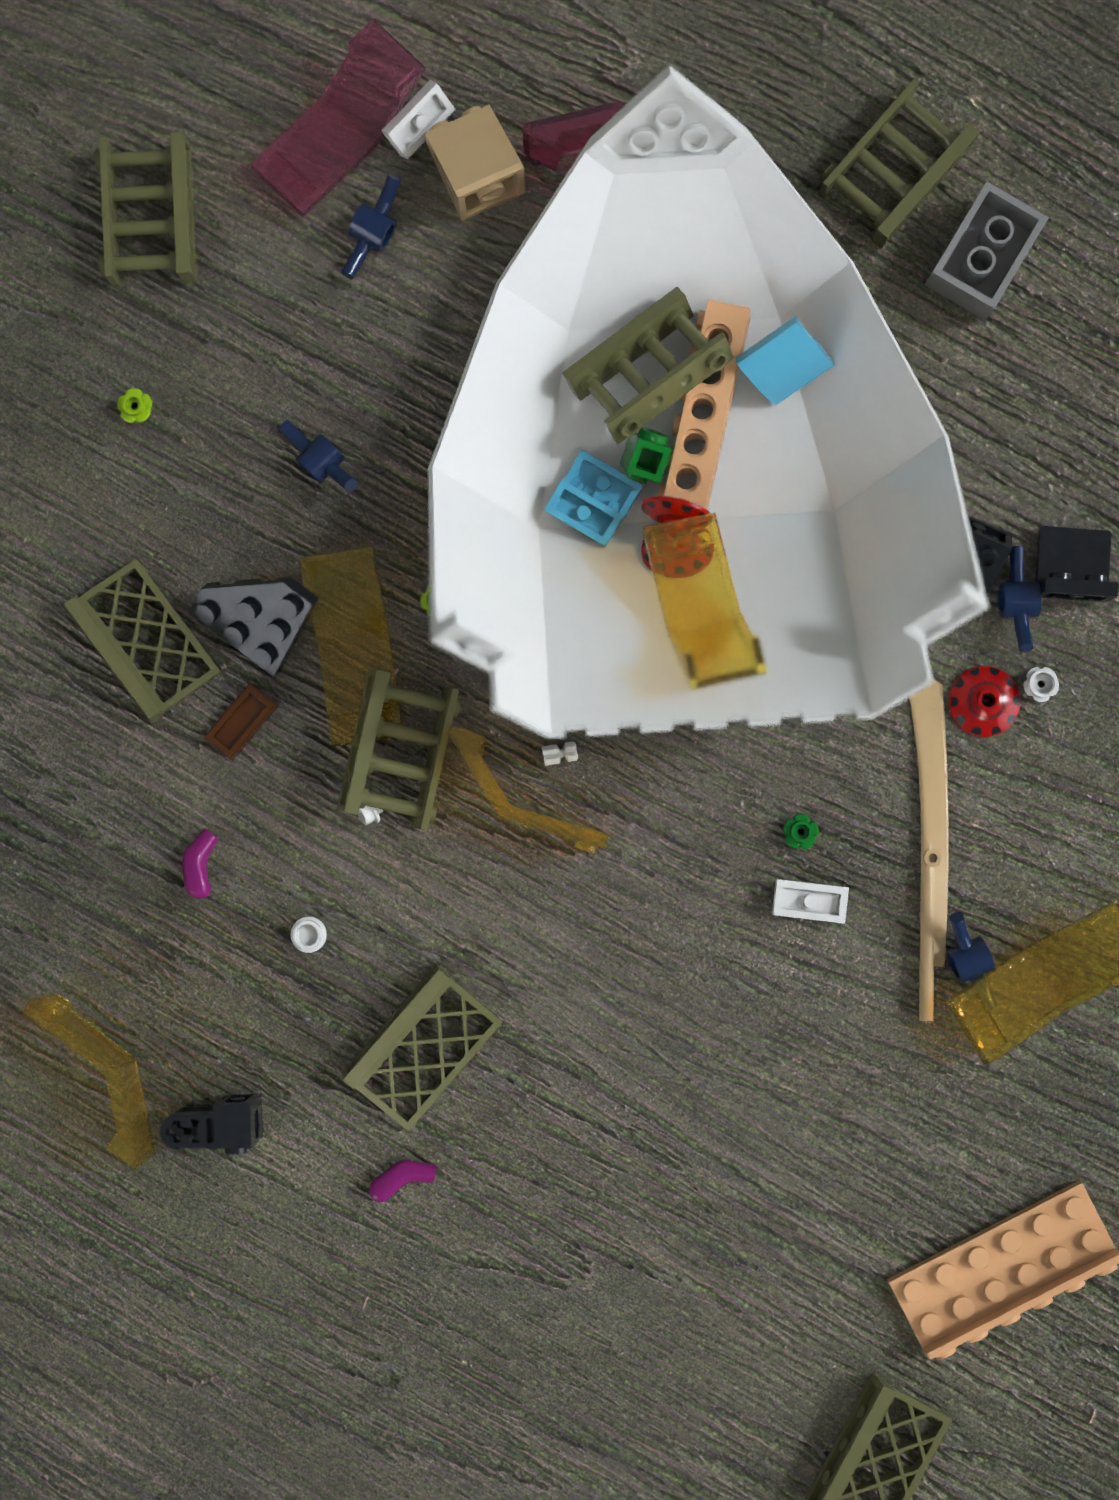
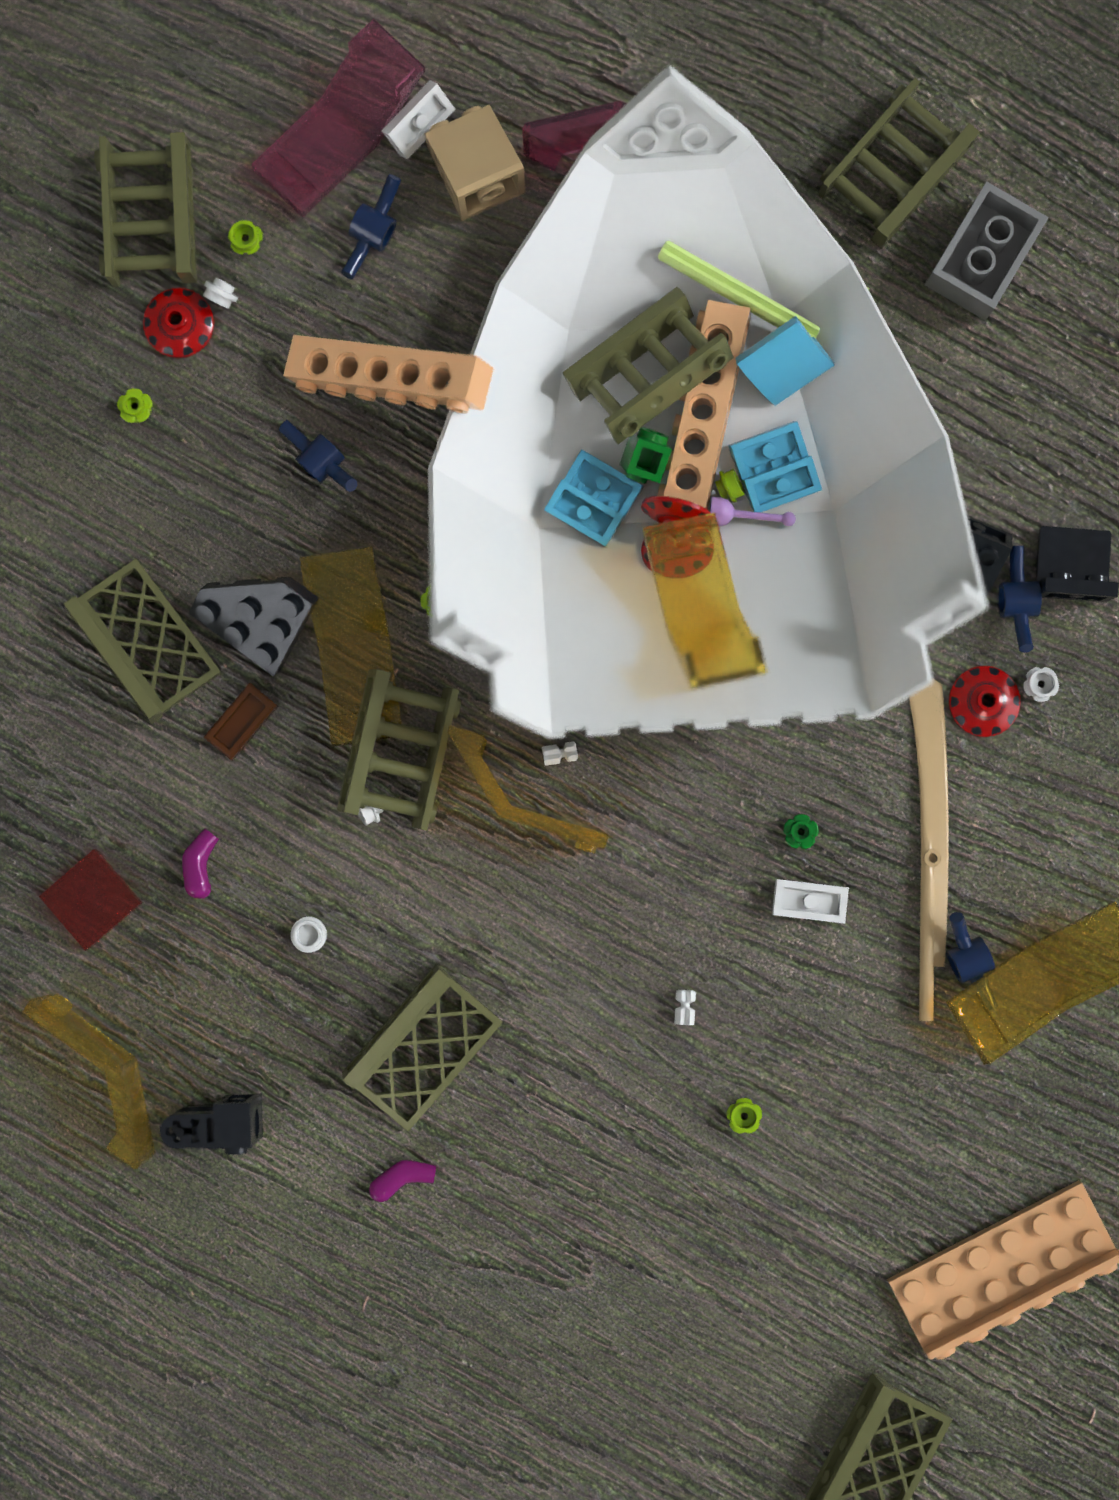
none -> clear red tile [39,849,142,951]
none -> red dish [143,288,214,358]
none -> white plate [203,278,238,309]
none -> lime plate [228,220,263,255]
none -> light nougat brick [283,335,494,414]
none -> yellowish green axle [658,241,820,338]
none -> white piece [674,989,696,1025]
none -> lavender hinge [710,497,796,526]
none -> lime plate [715,469,745,503]
none -> lime plate [726,1098,762,1134]
none -> medium azure slope [728,421,822,513]

